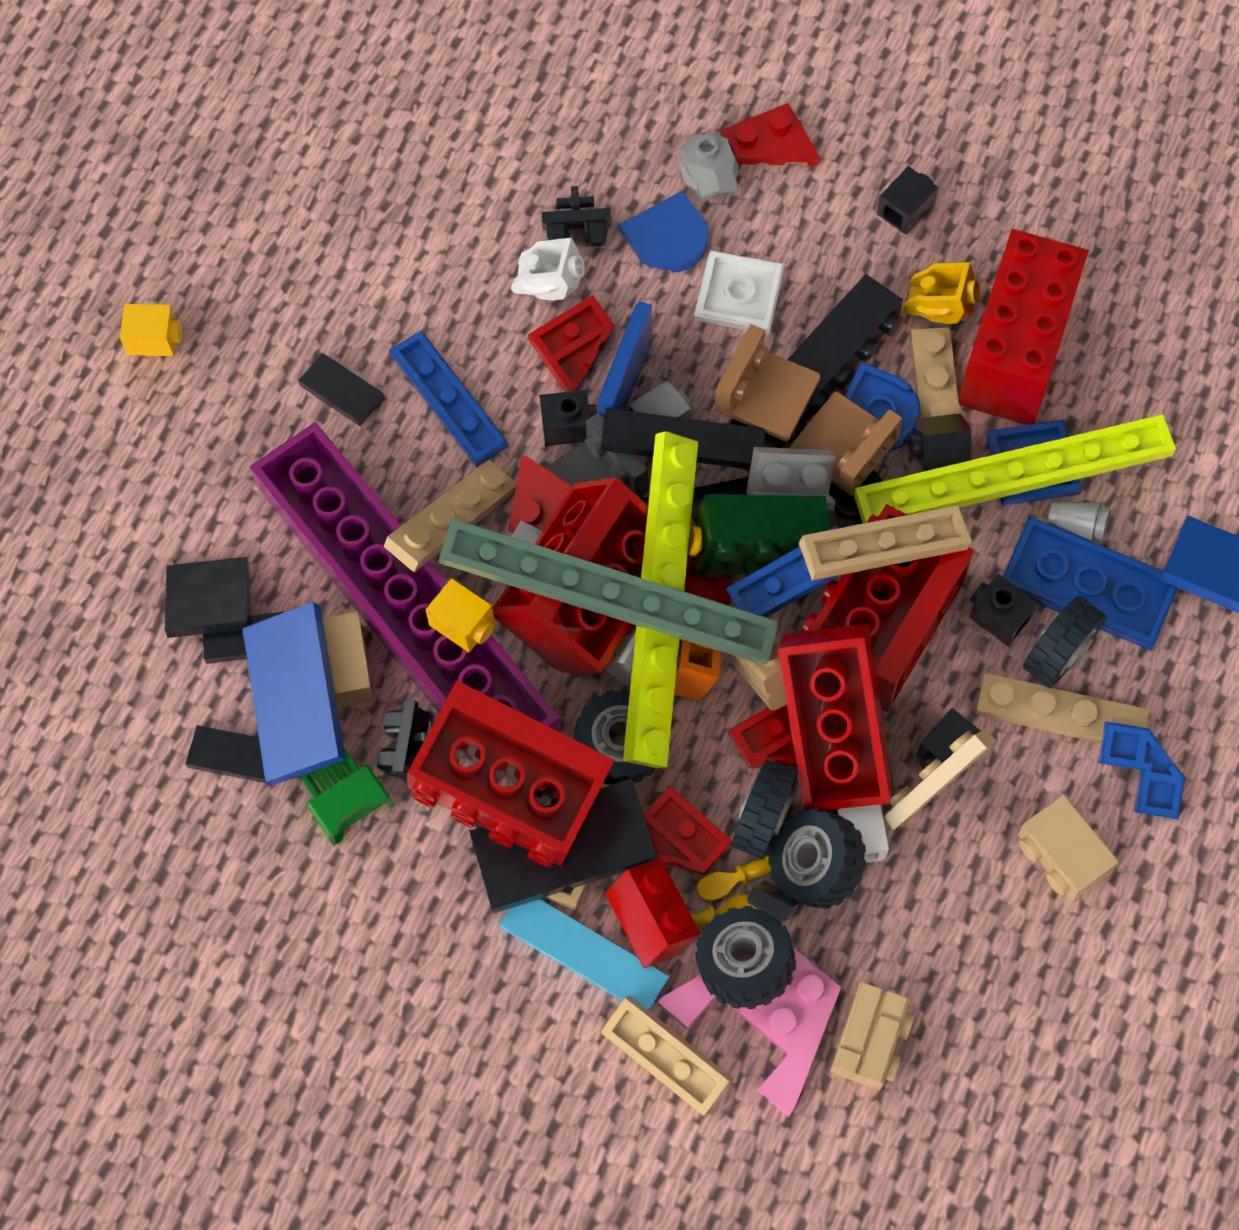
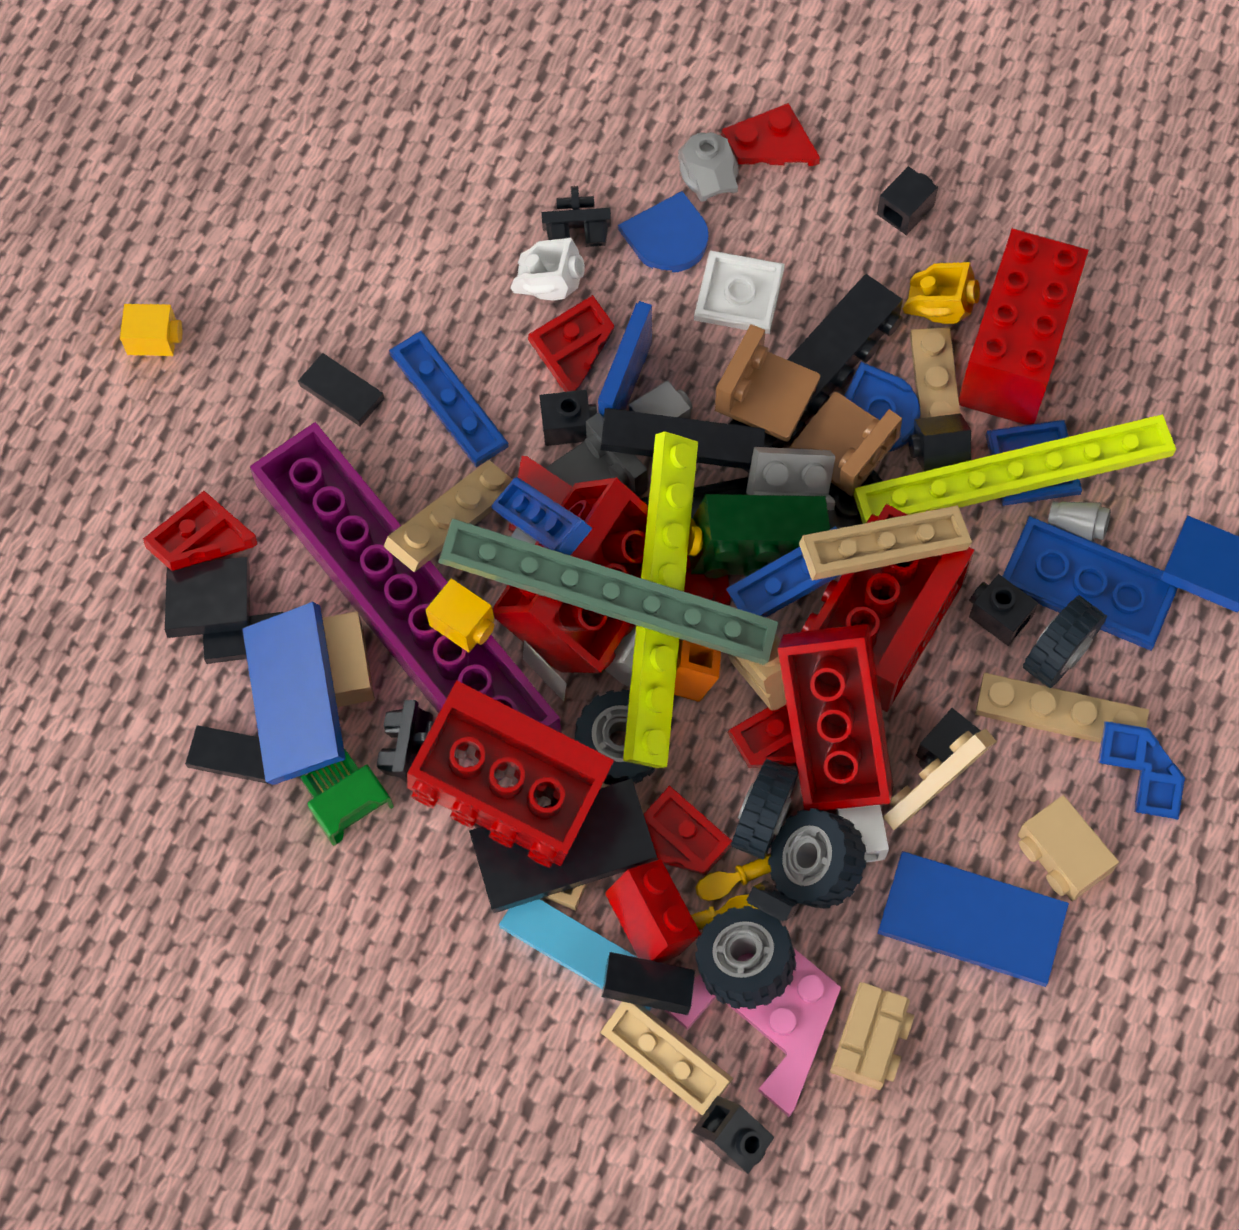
none -> red wing [143,491,258,571]
none -> blue tile [491,477,592,555]
none -> white sticker [523,640,566,701]
none -> black tile [602,952,695,1015]
none -> black brick [691,1095,775,1174]
none -> blue tile [877,851,1069,987]

